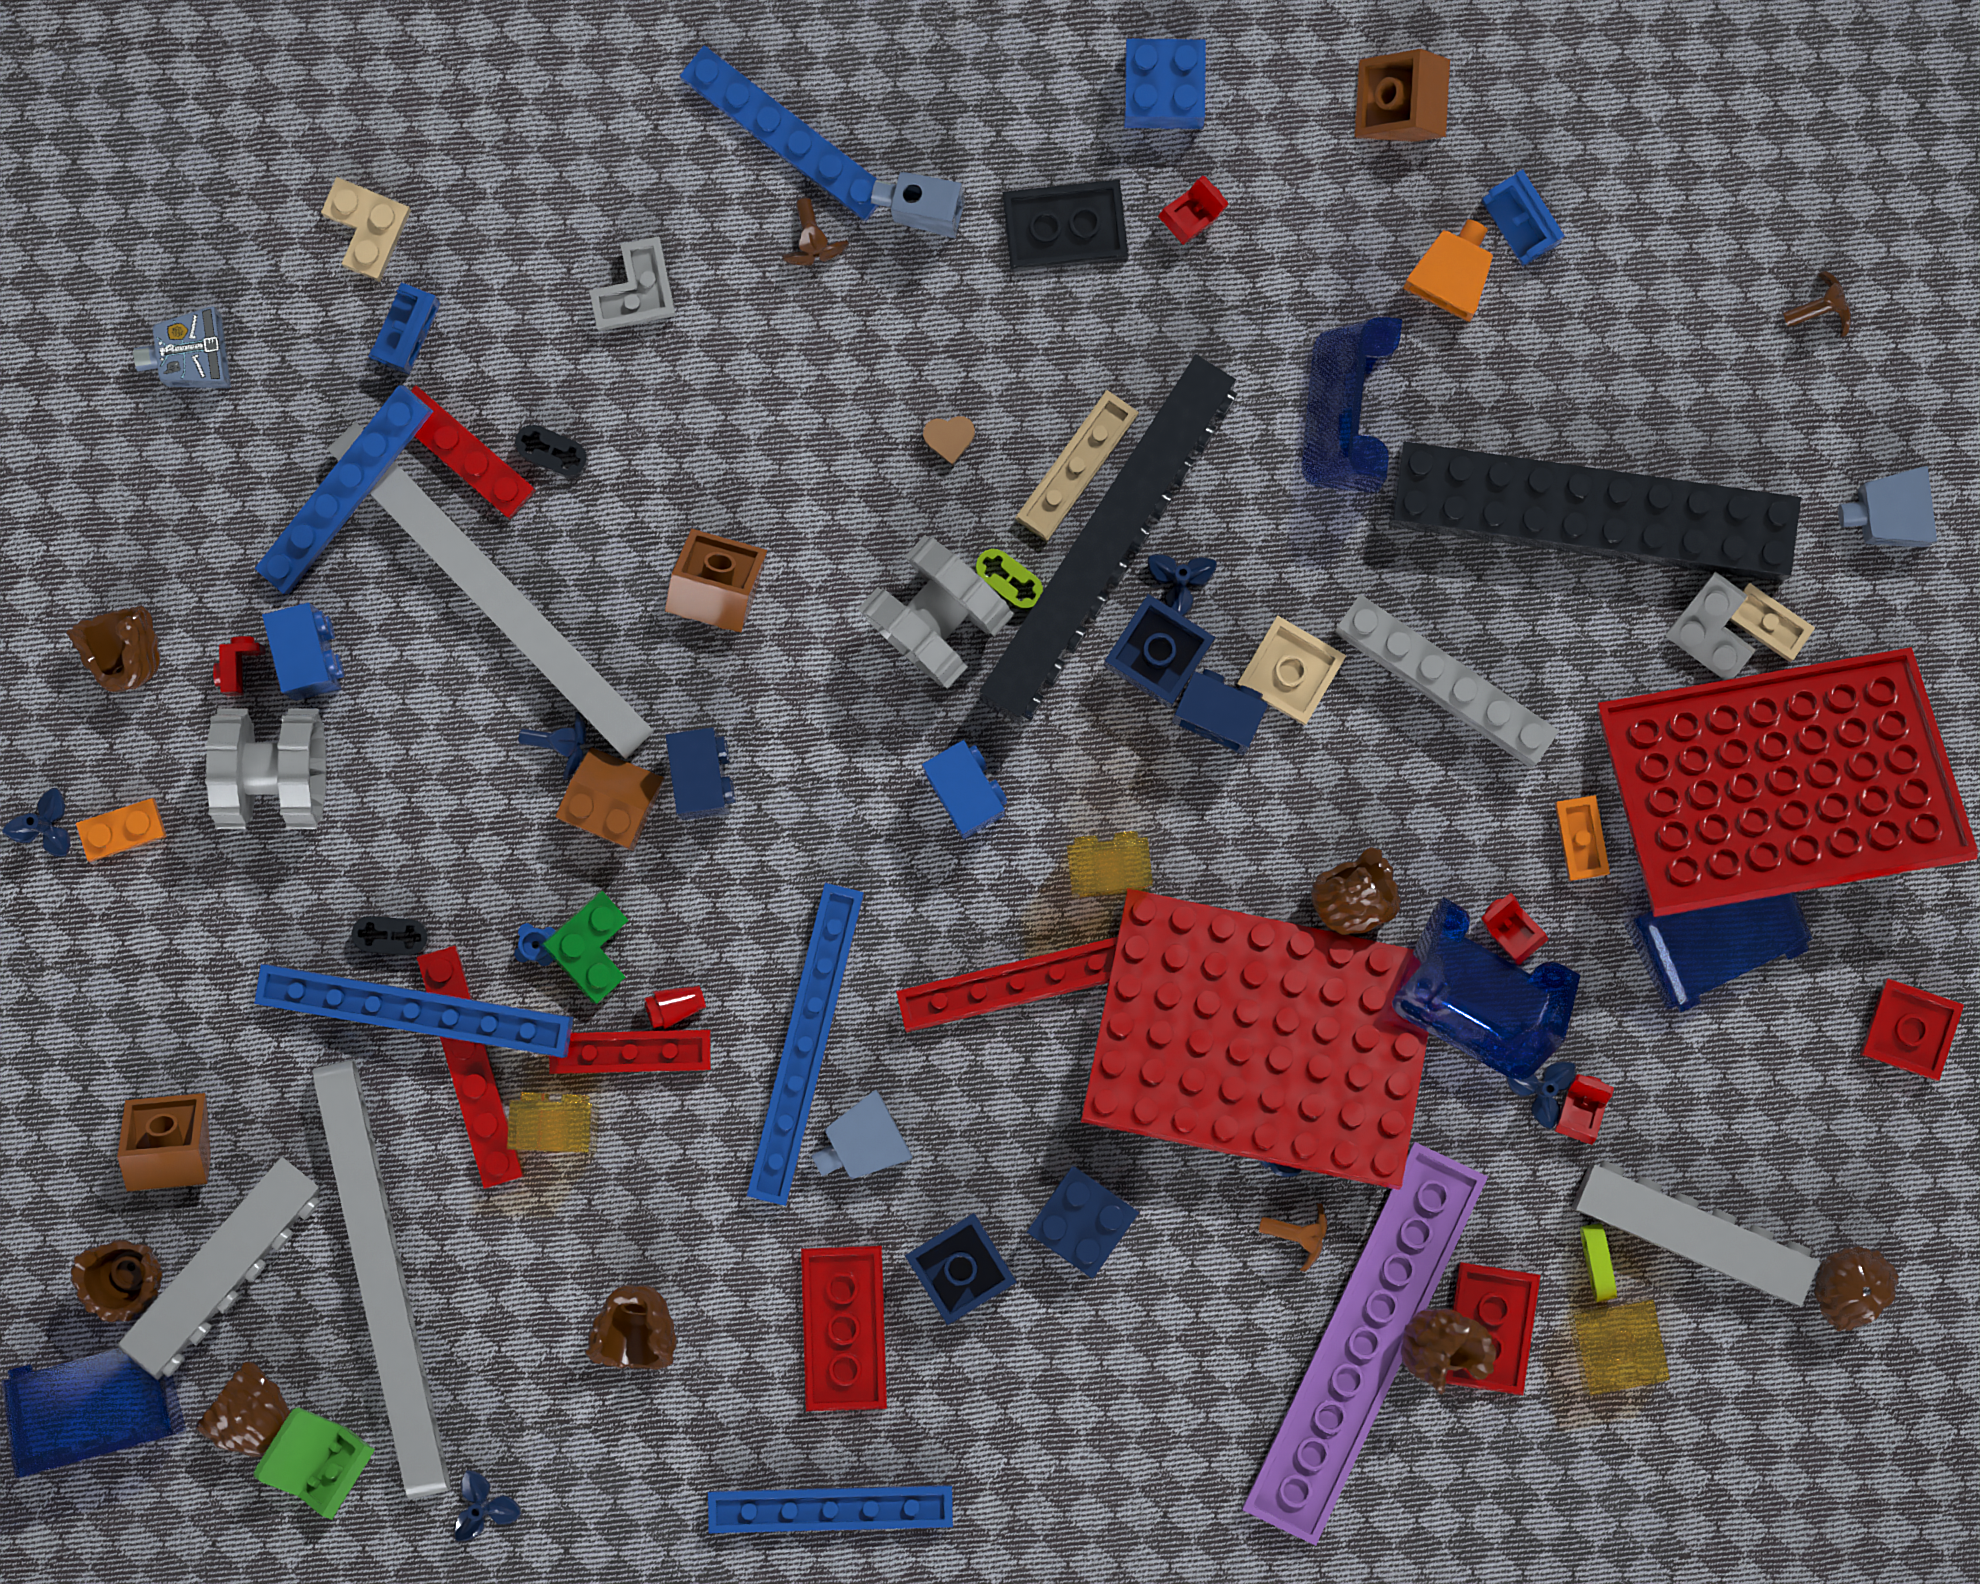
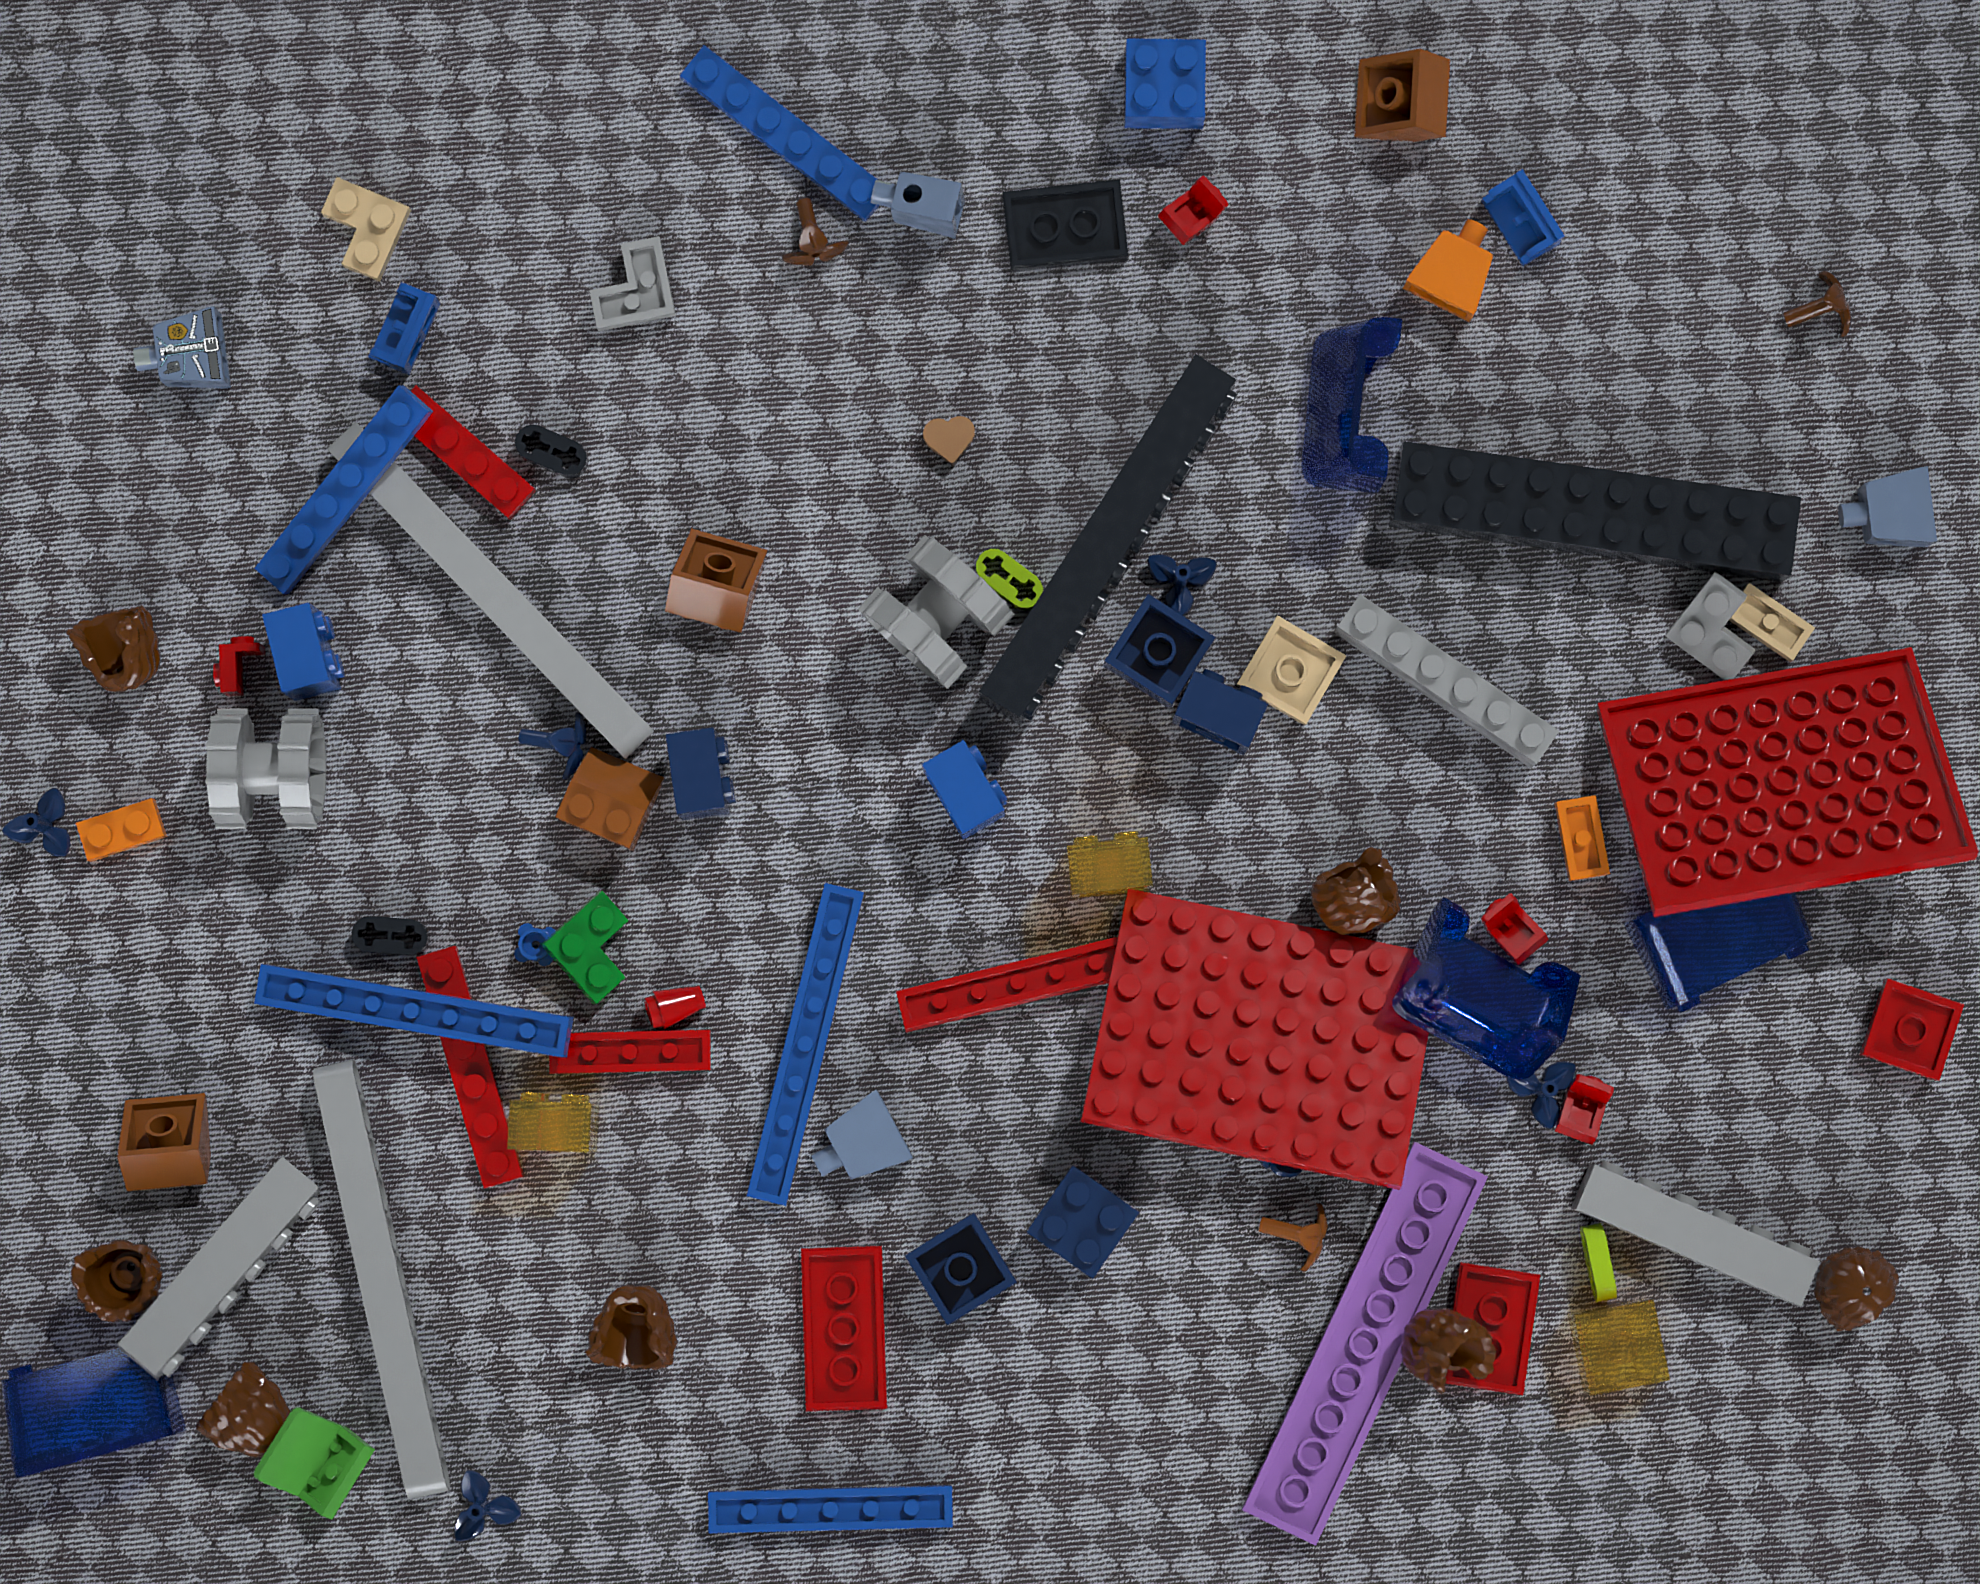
tan tile [1015,390,1139,542] -> none

